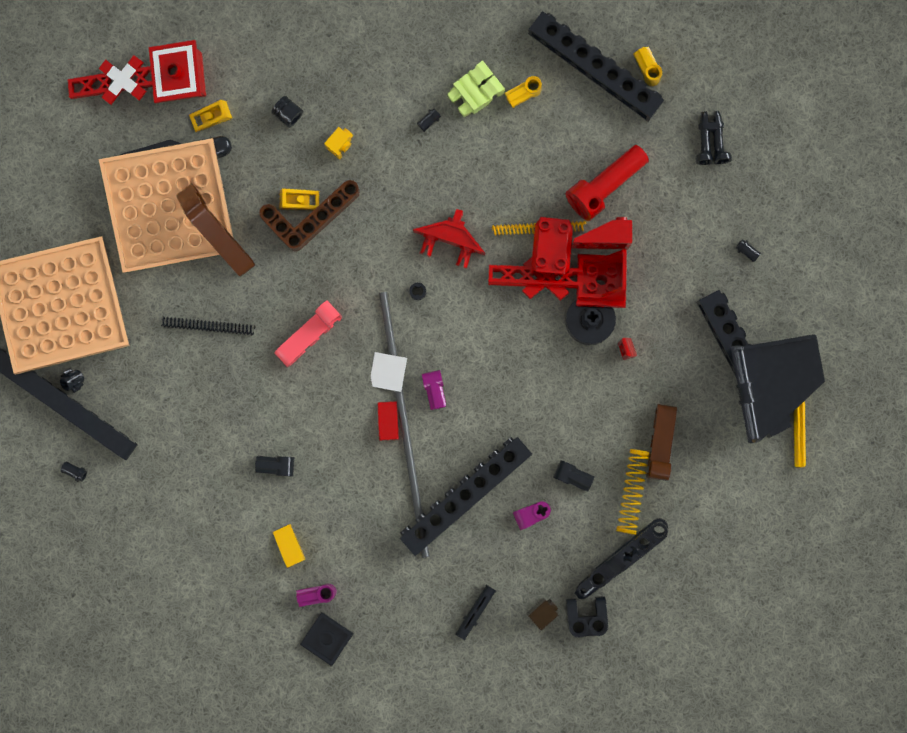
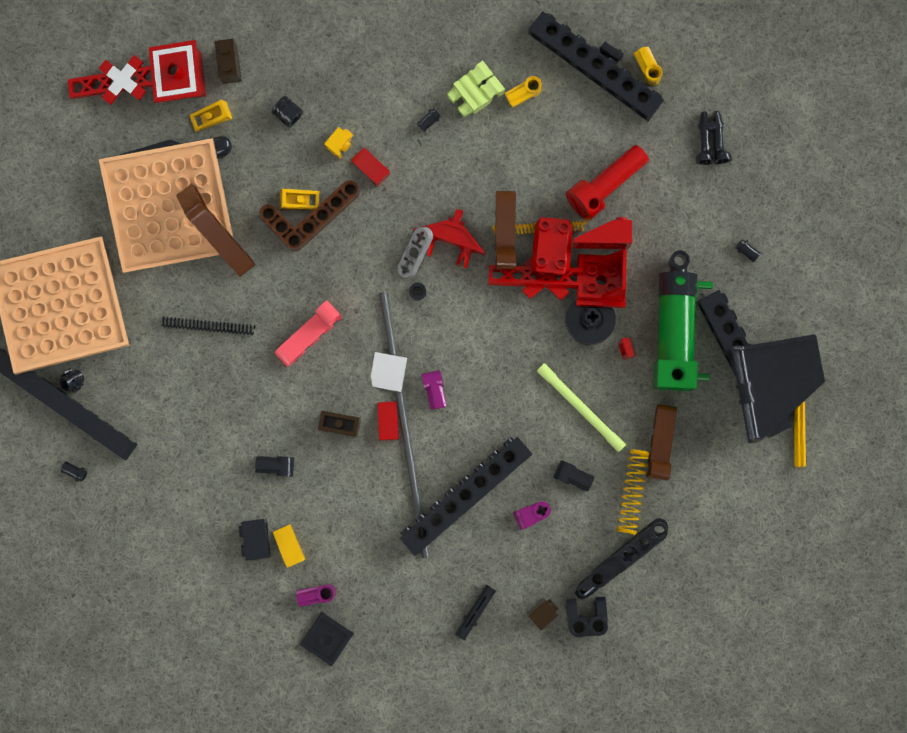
none -> dark brown brick [214,38,242,84]
none -> black brick [239,519,271,561]
none -> dark brown brick [318,411,361,438]
none -> red slope [351,148,390,187]
none -> light grey beam [398,227,433,278]
none -> reddish brown beam [495,191,516,269]
none -> yellowish green piece [537,363,626,452]
none -> black pin [599,41,624,63]
none -> green piece [653,250,713,391]

